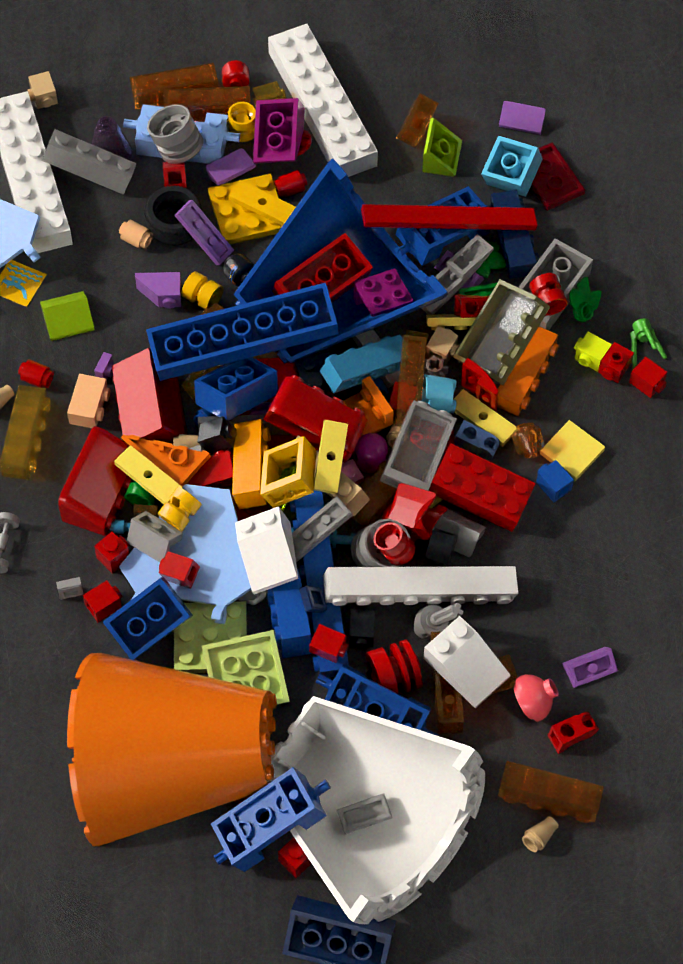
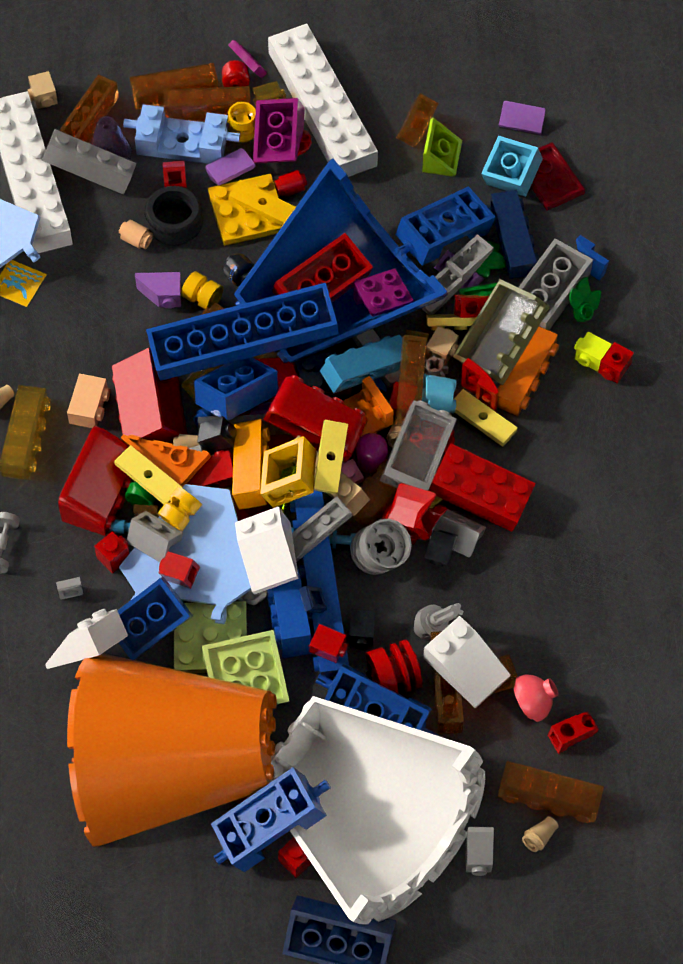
red brick [18,359,54,388] -> none
lime slope [40,291,95,341] -> none
red brick [83,580,122,623] -> none
medium lavender plate [94,352,114,381] -> none
light grey wheel [147,104,203,164] -> none
medium lavender plate [174,200,234,265] -> none
white brick [323,566,518,606] -> none
light grey tile [337,793,392,835] -> none
red tile [361,204,538,230] -> none
red wheel [373,522,415,565] -> none
medium blue leg [454,420,500,460] -> none
clear orange head [512,423,544,458] -> none
red wheel [529,273,568,316] -> none
blue brick [536,460,574,502] -> none
light yellow tile [540,420,605,481] -> none
medium lavender slope [562,647,618,688] -> none
red brick [629,357,667,398] -> none
bright green plant [630,318,667,370] -> none
none -> white slope [45,609,128,669]
none -> clear orange brick [59,74,119,143]
none -> magenta tile [228,40,267,78]
none -> light grey slope [465,827,494,876]
none -> blue slope [576,235,609,280]

